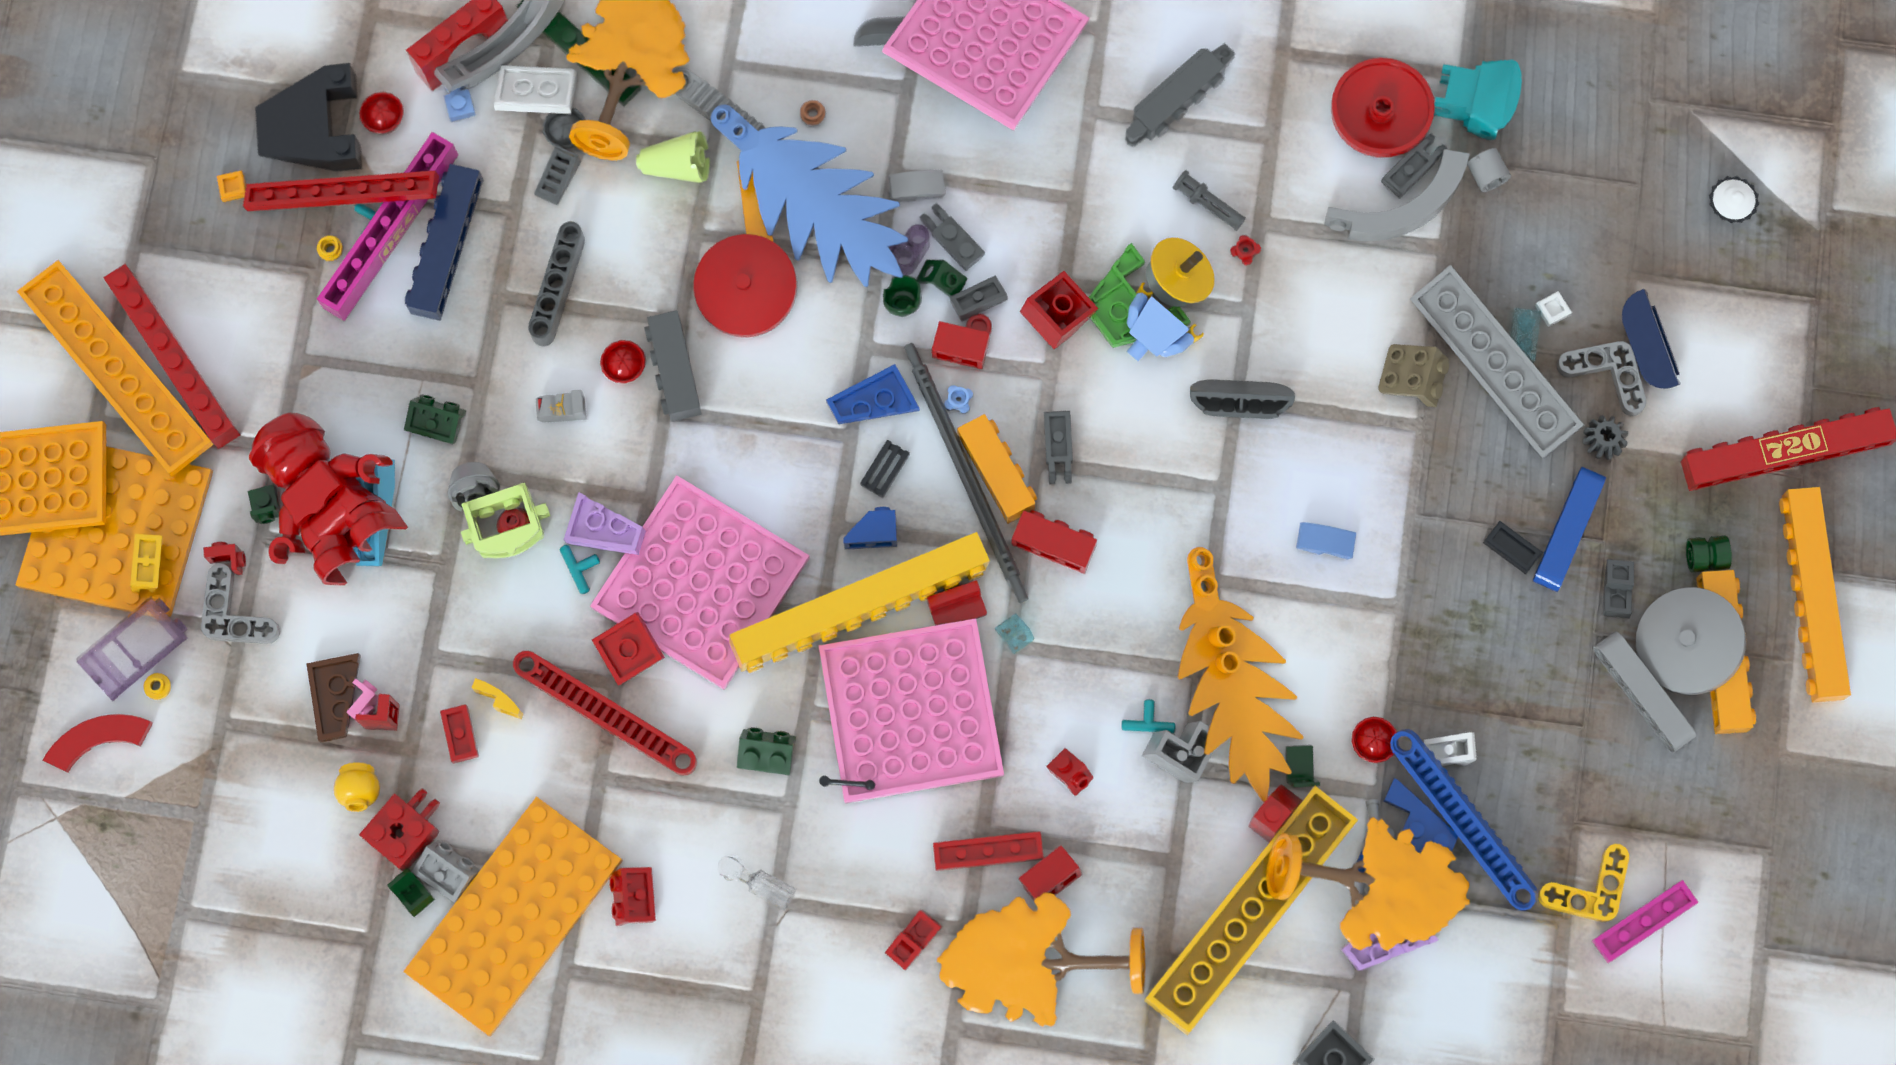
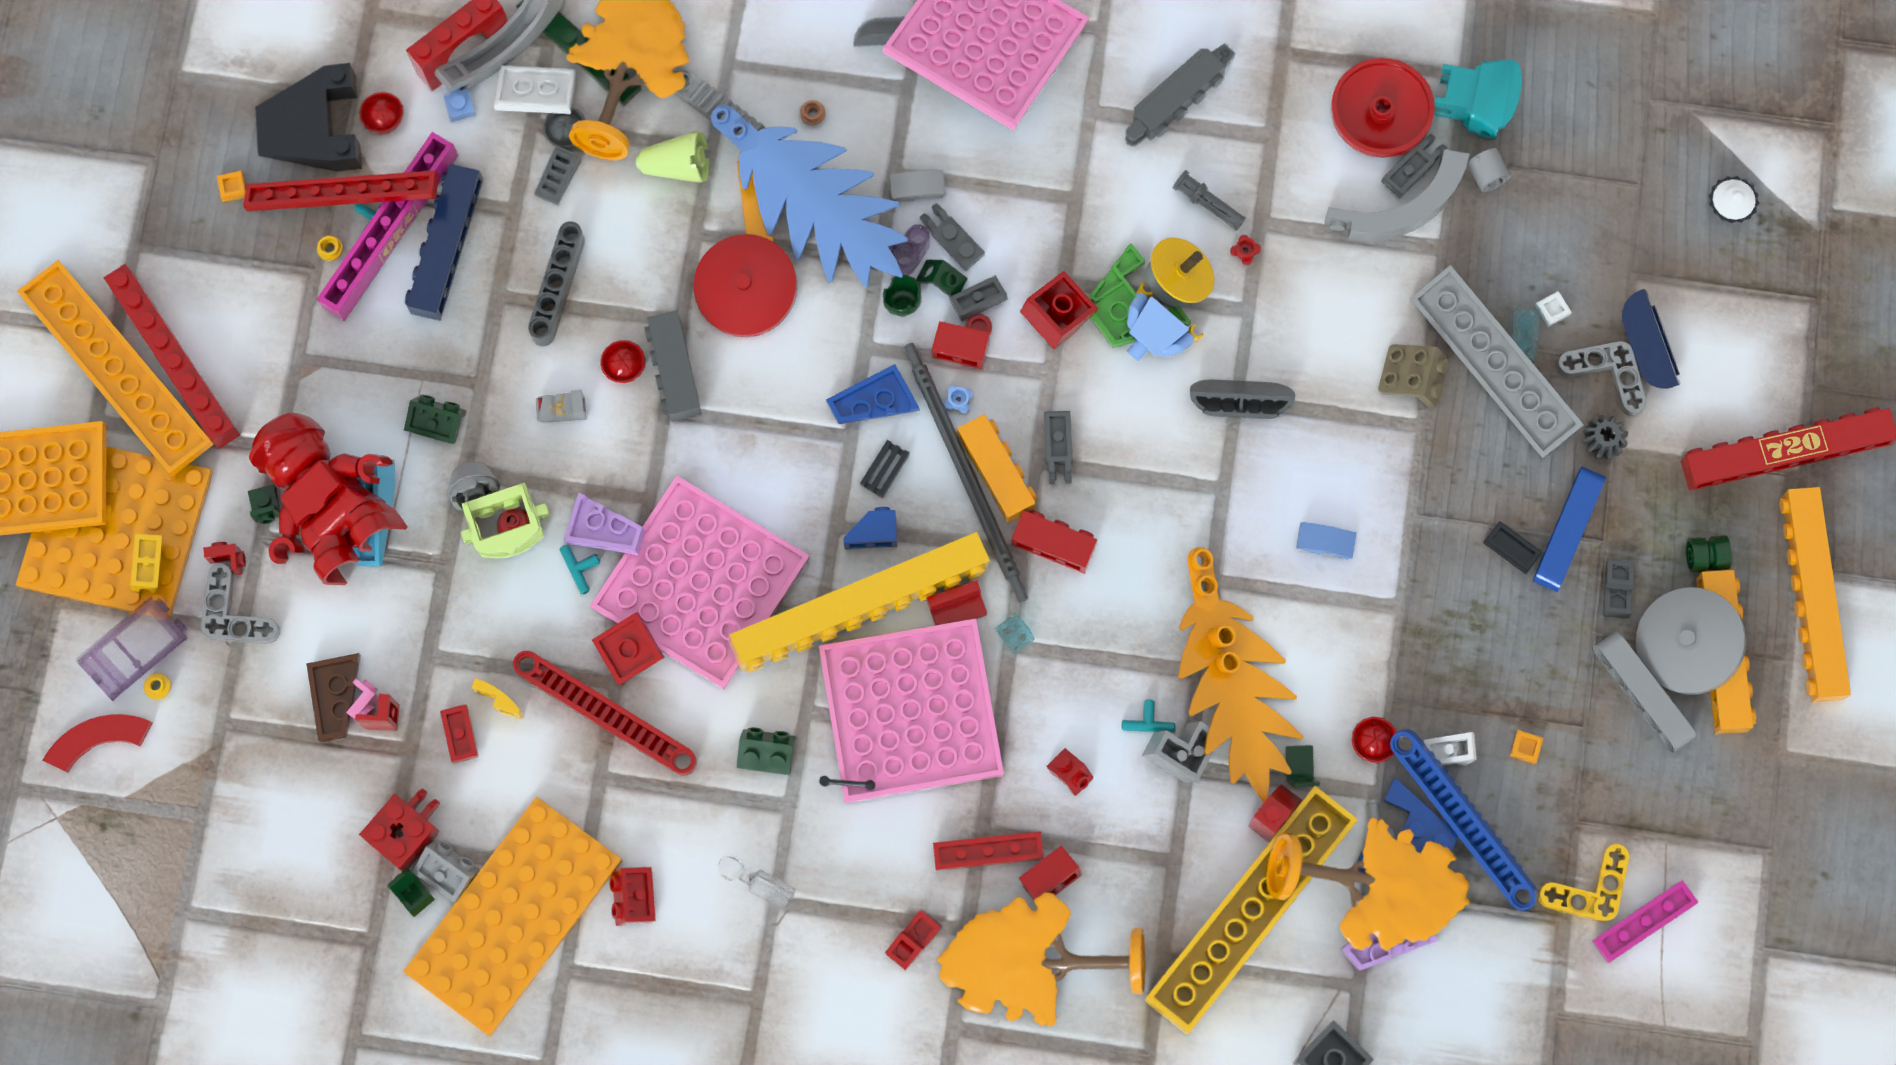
yellow piece [333,762,380,812] -> none
none -> light orange tile [1509,730,1544,765]

